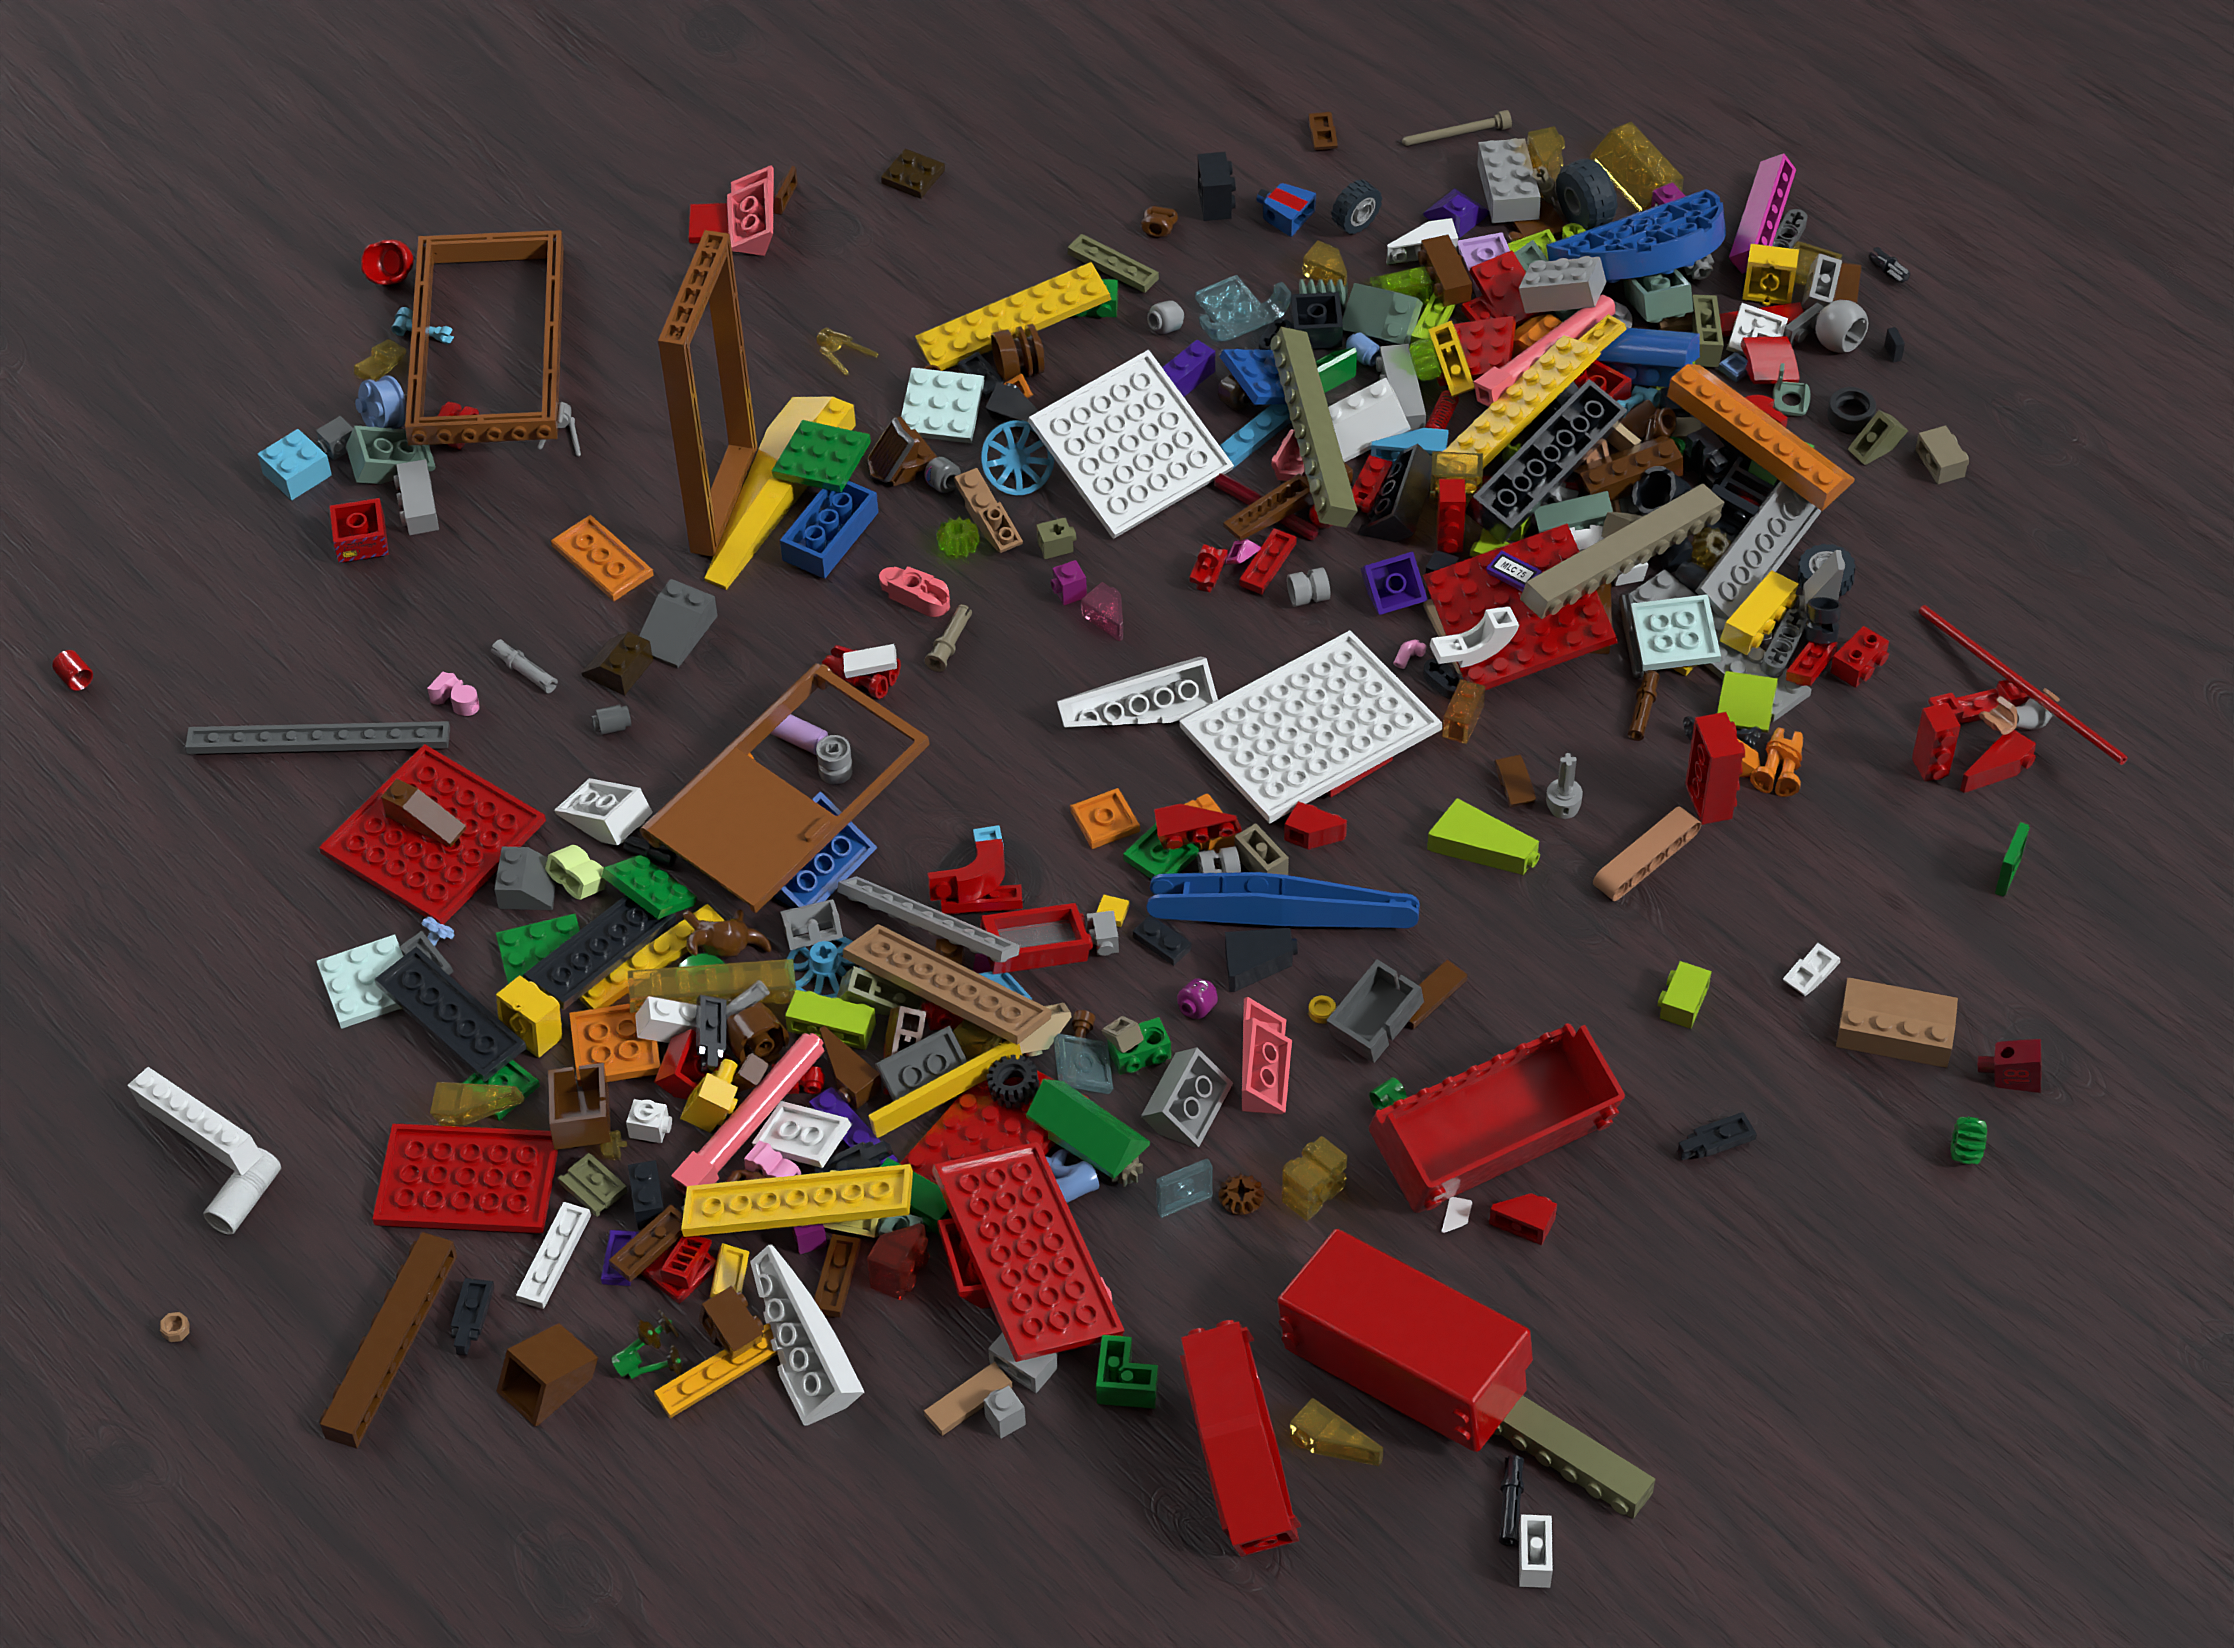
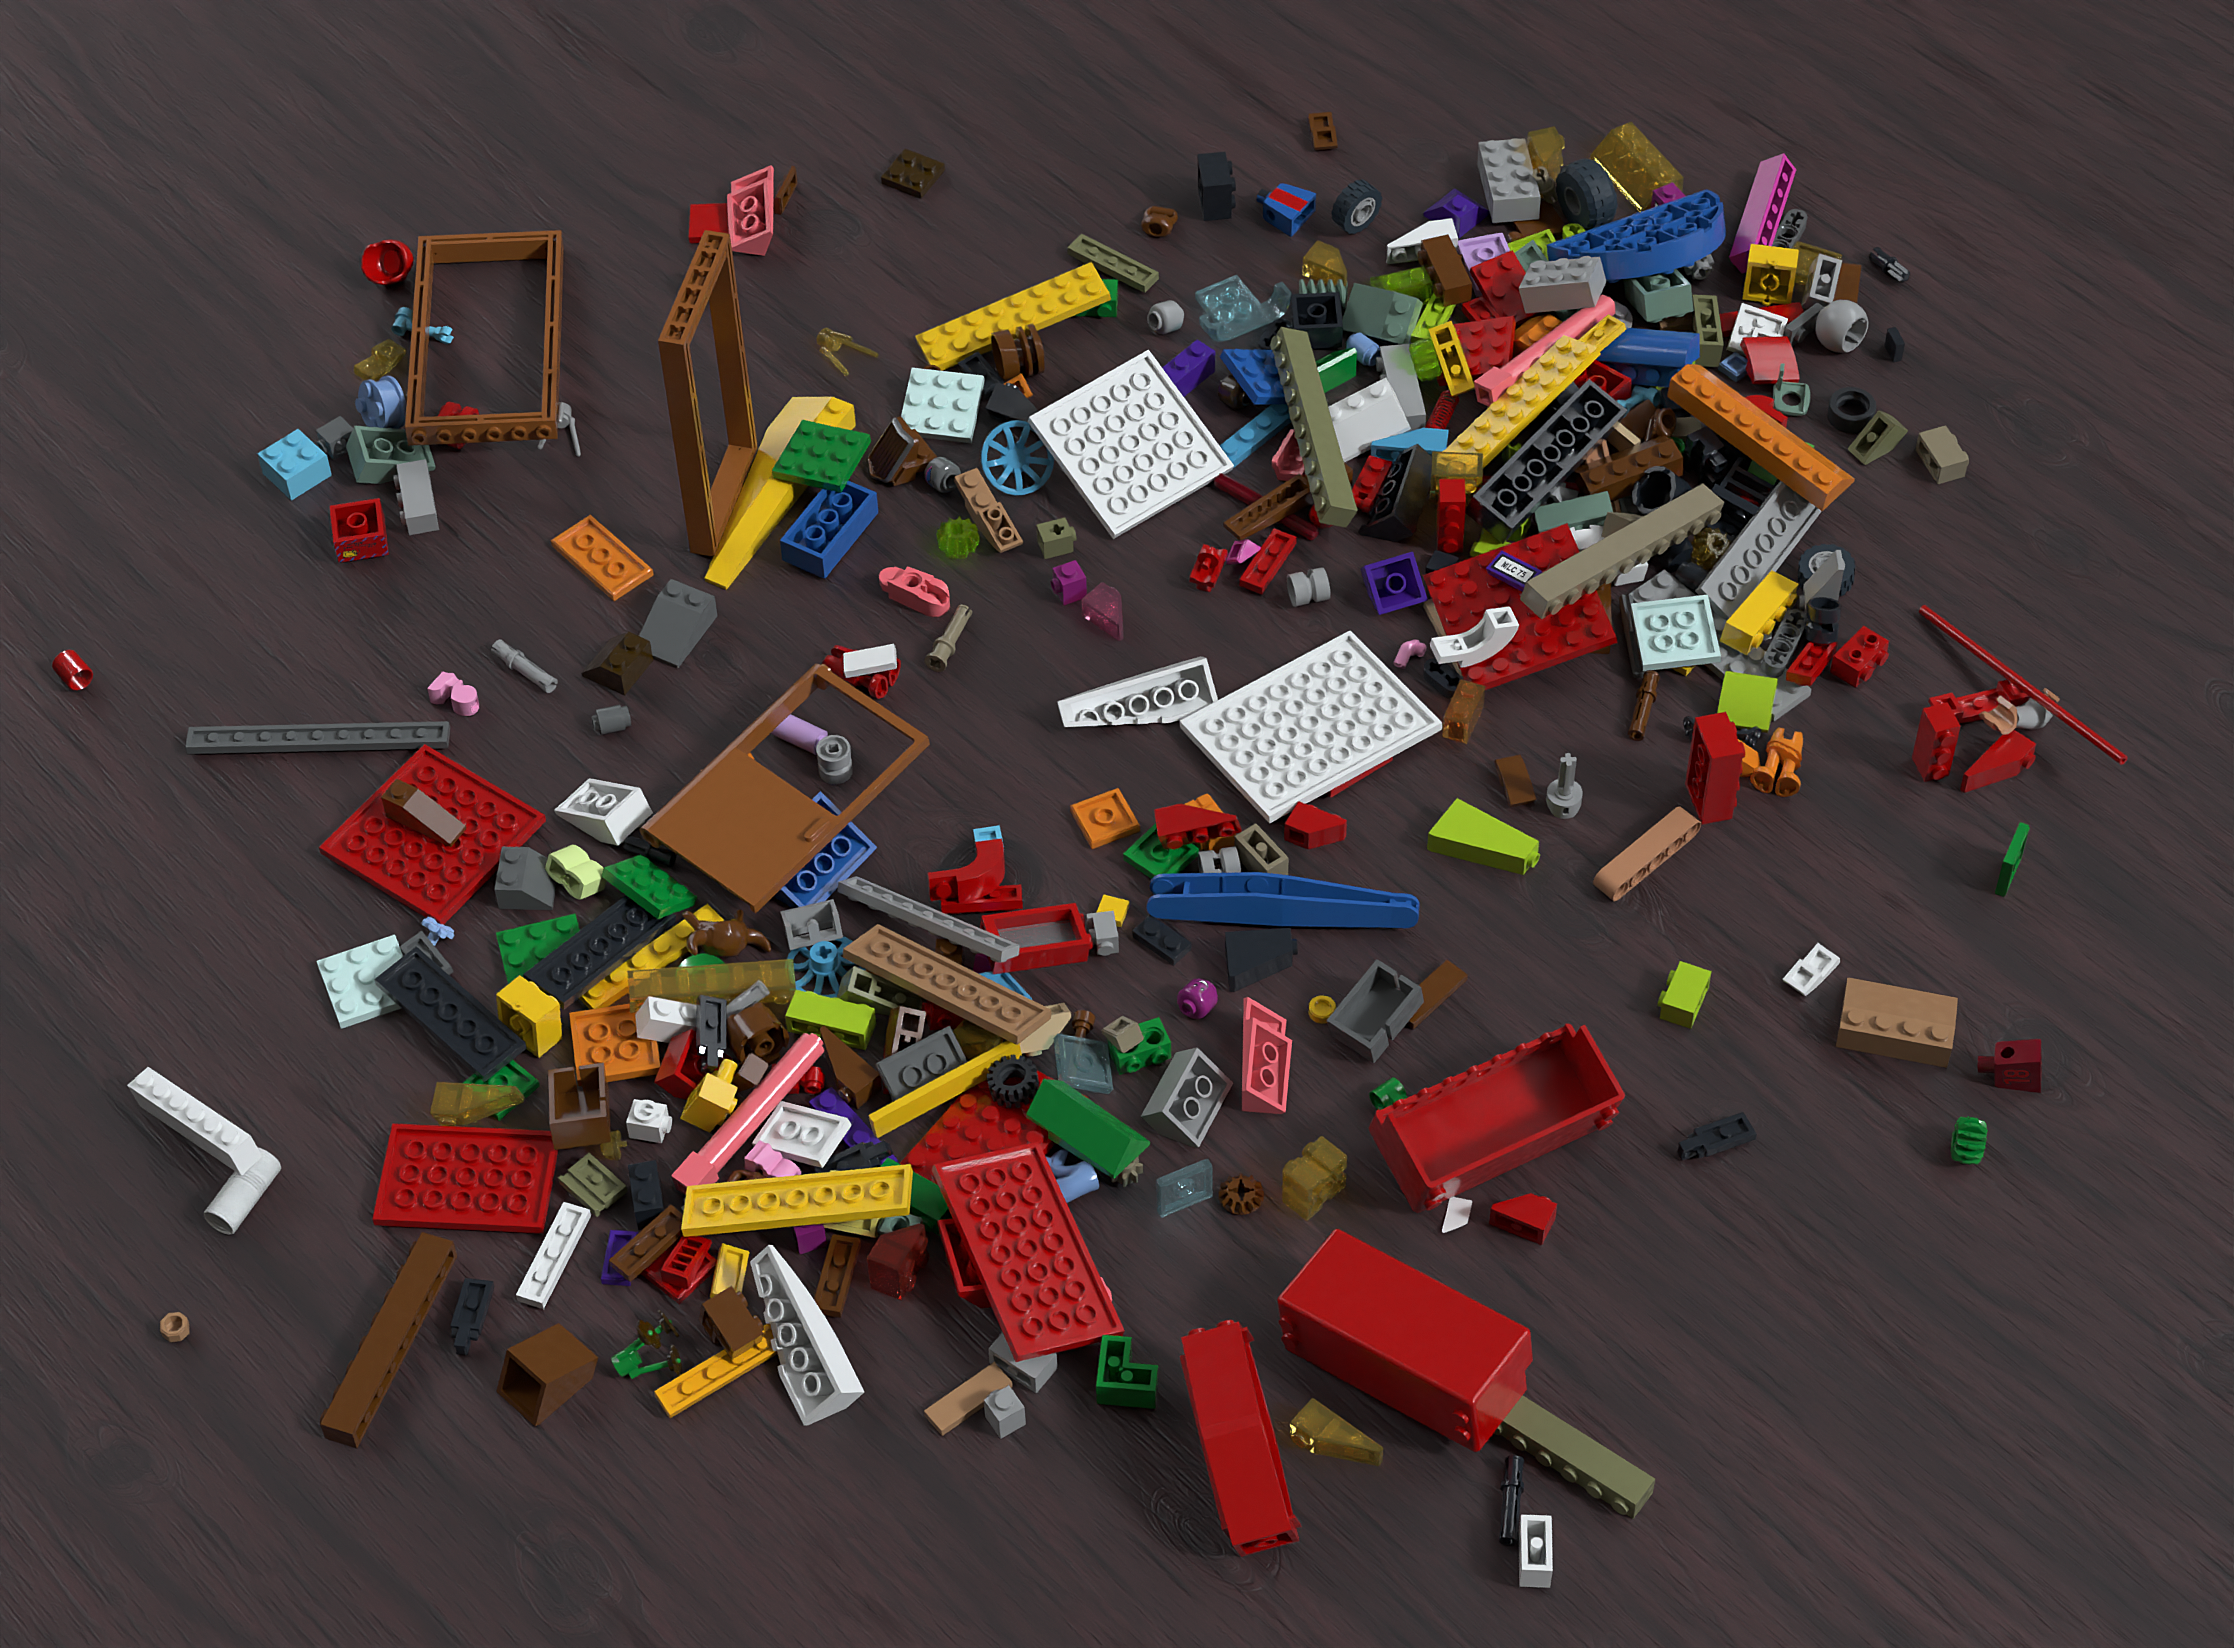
dark tan piece [1402,110,1512,146] -> none

